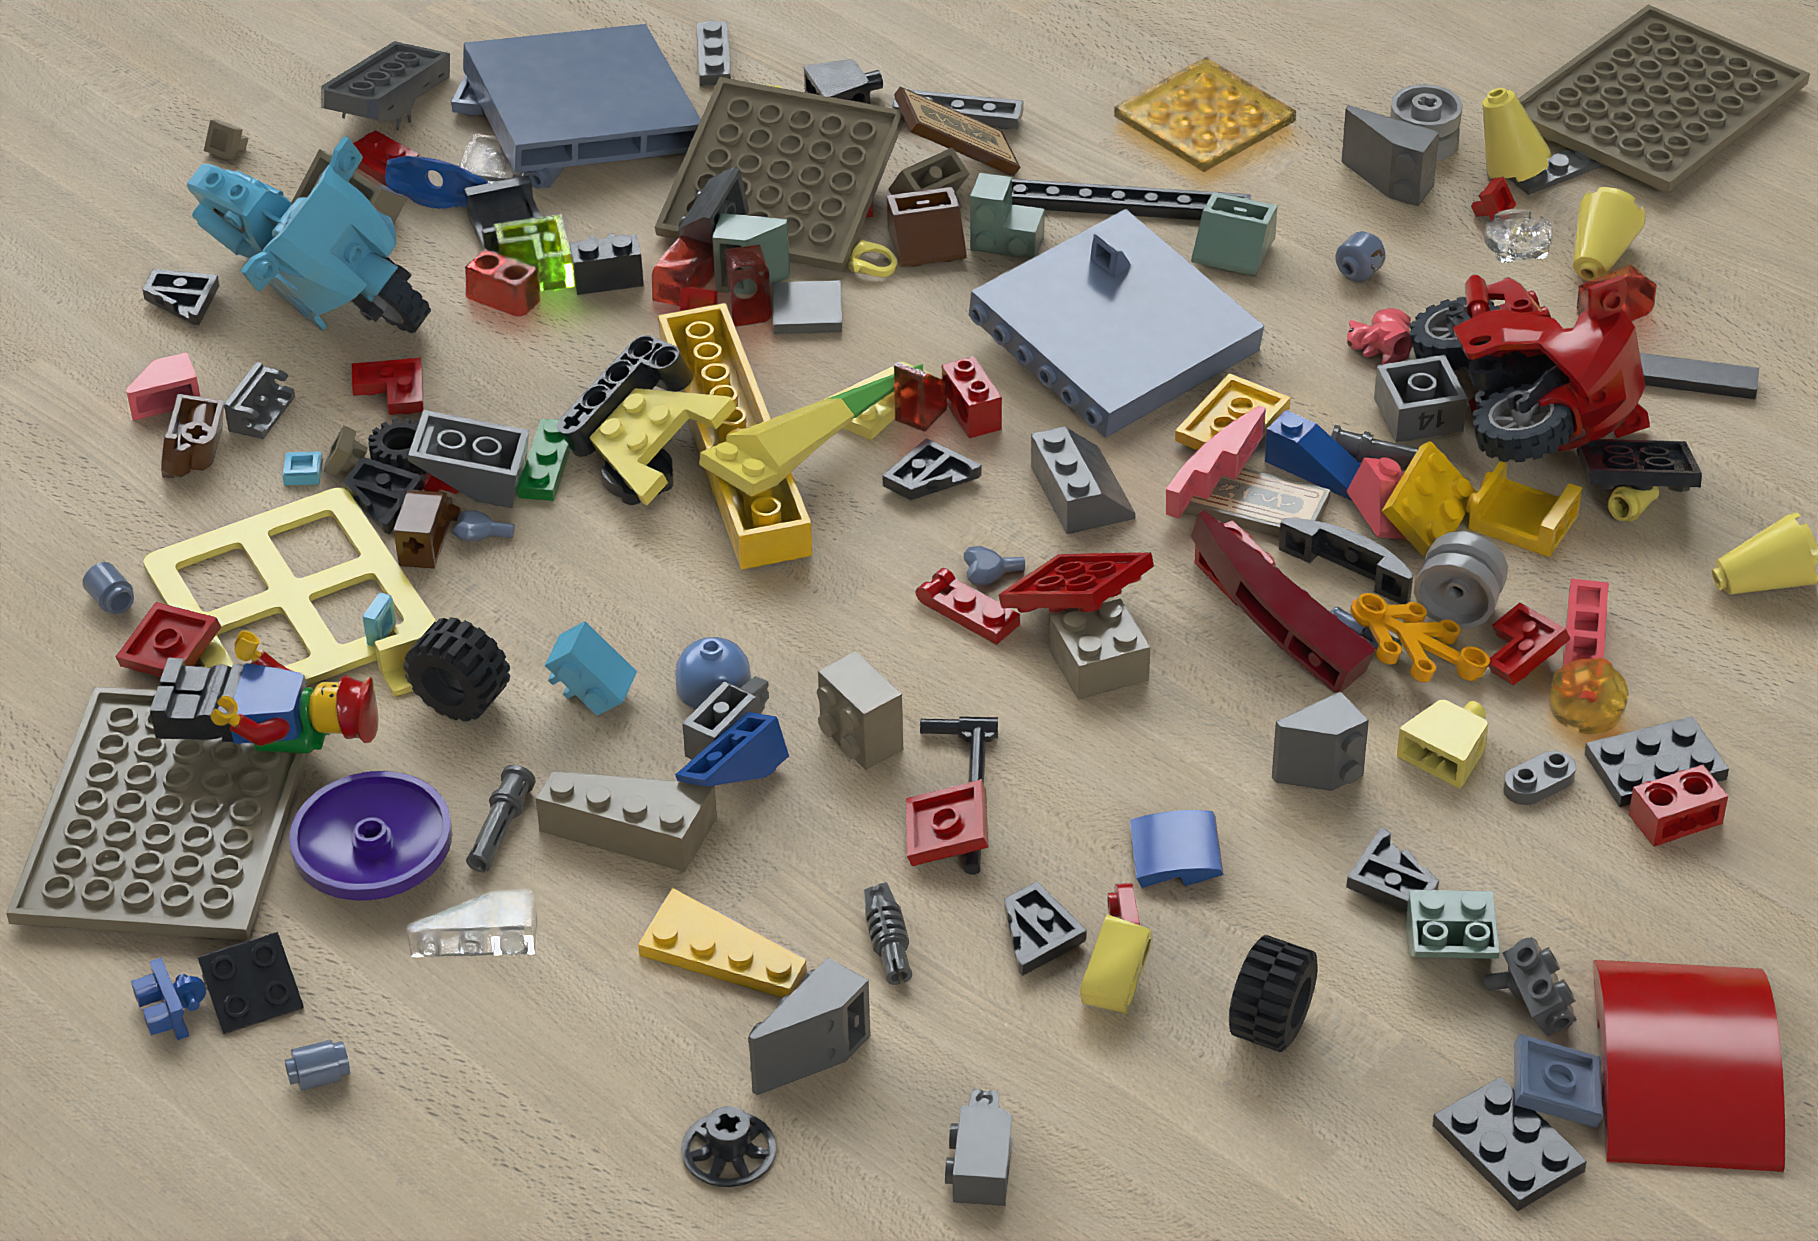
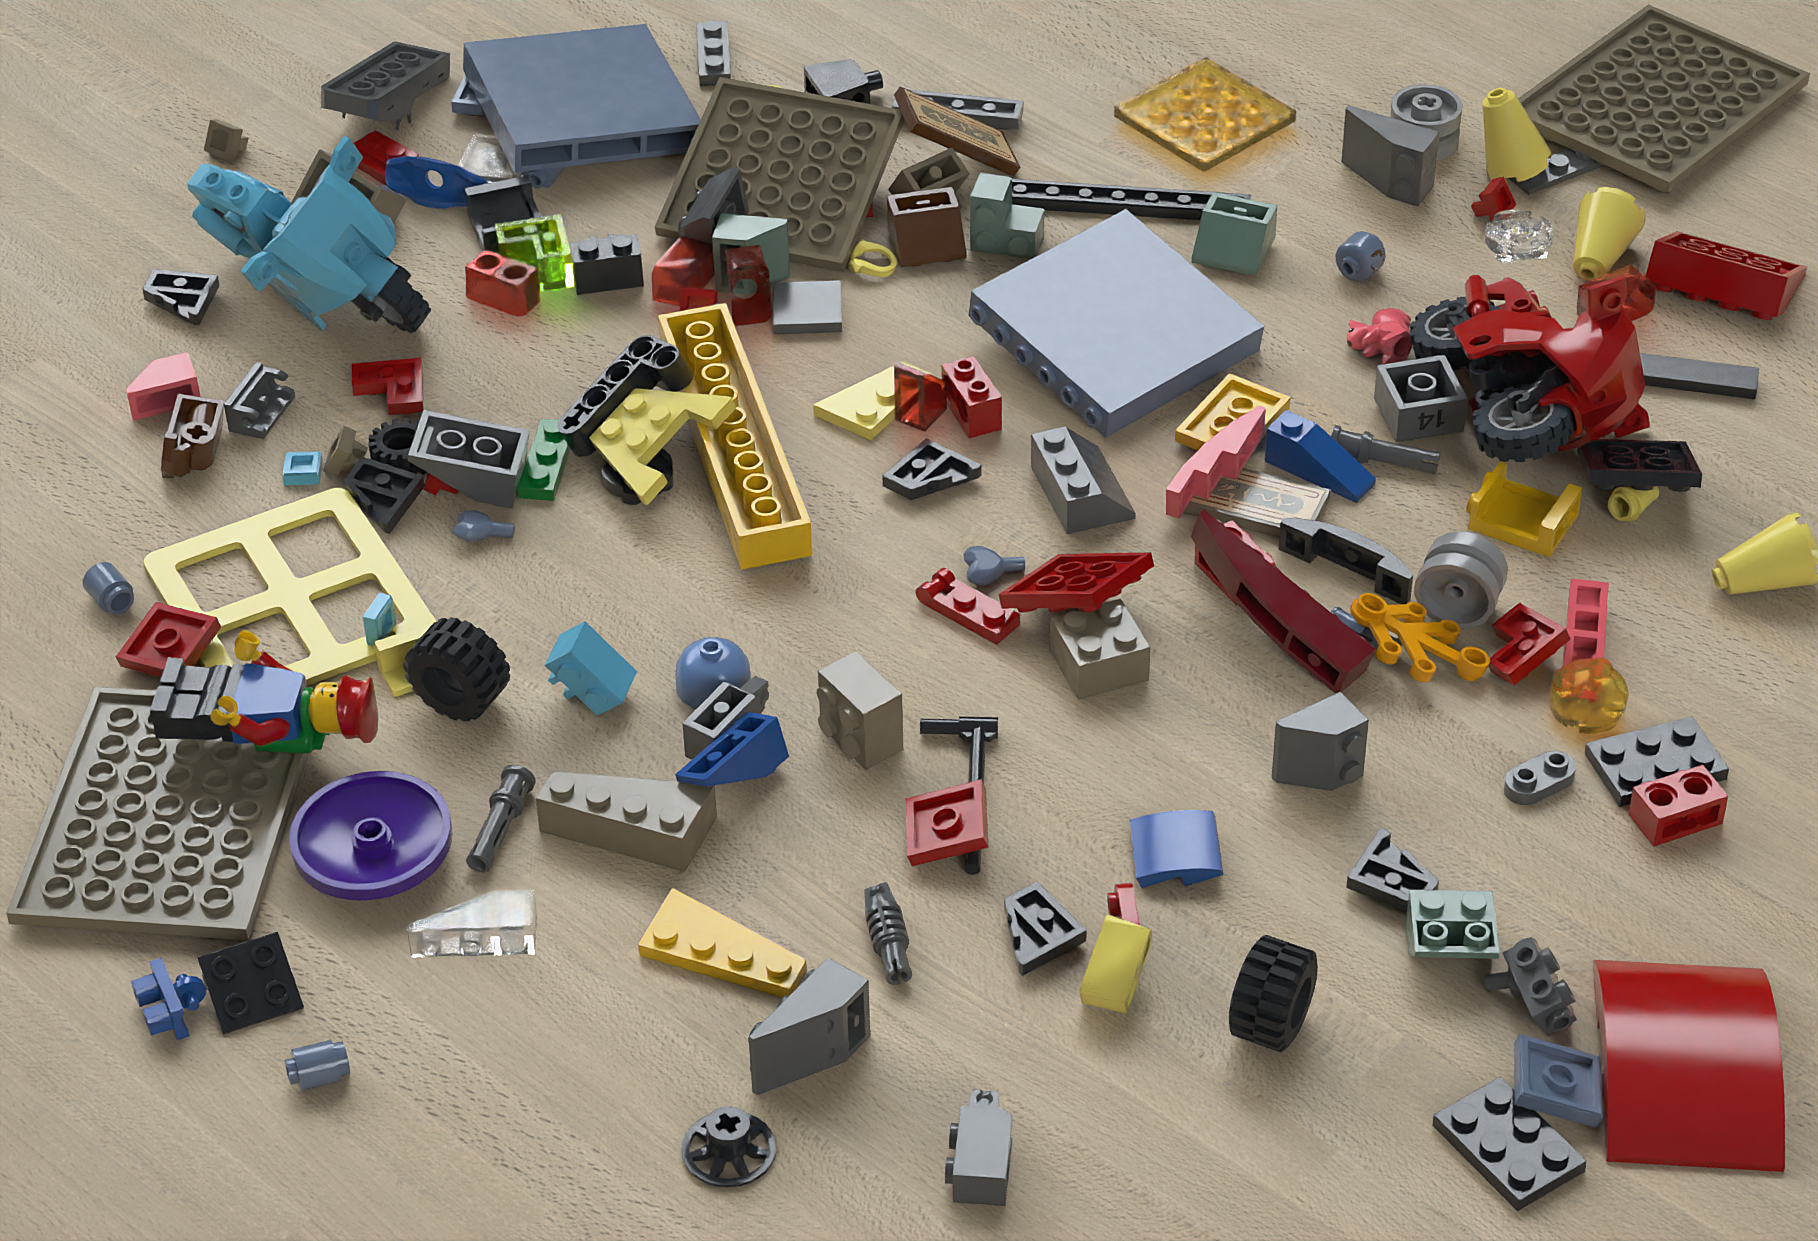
reddish brown piece [393,490,461,569] -> none
light yellow plate [699,364,924,497] -> none
sand blue slope [1090,231,1131,277] -> none
coral slope [1347,457,1407,540] -> none
yellow plate [1382,441,1478,558] -> none
light yellow torso [1397,700,1489,789] -> none
none -> red slope [1644,231,1807,320]

